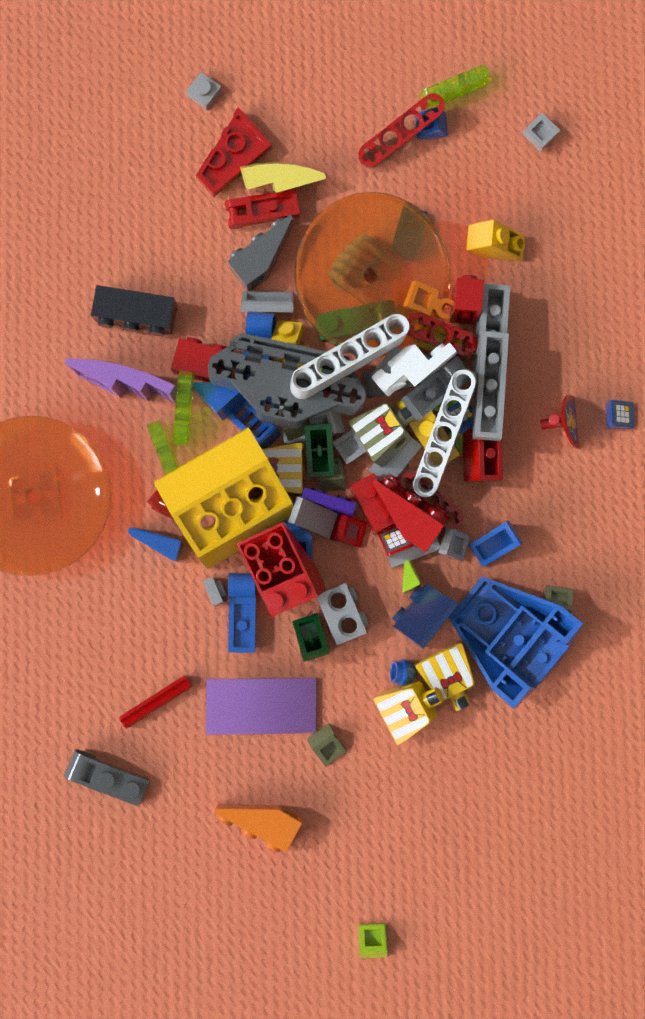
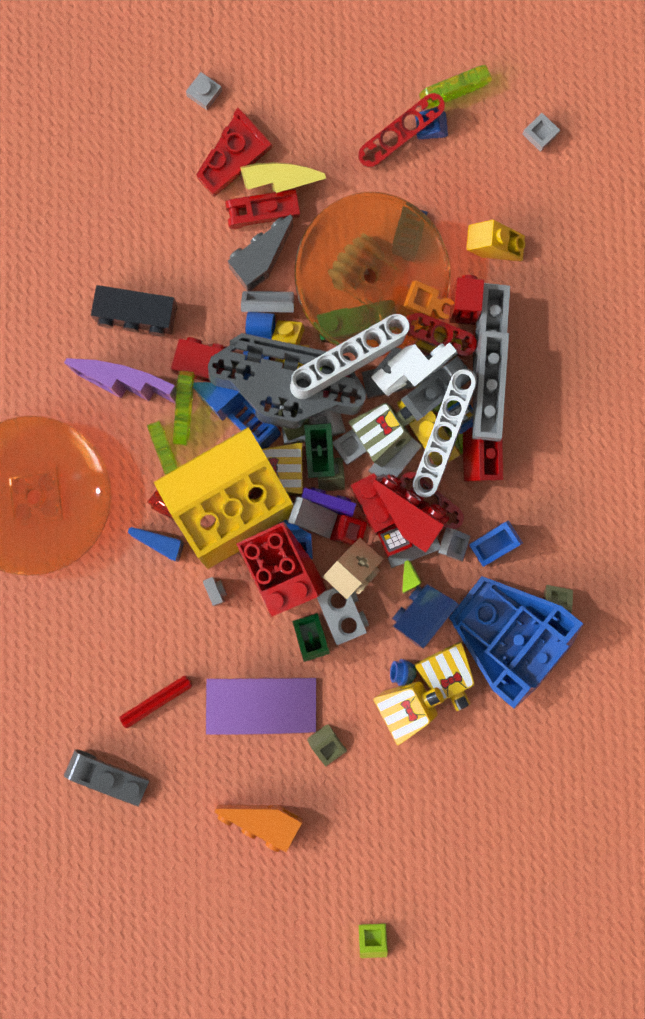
blue plate [228,573,257,653] -> none
shield [540,395,579,449] -> none
slope [606,400,634,429] -> none
none -> tan brick [323,538,383,599]

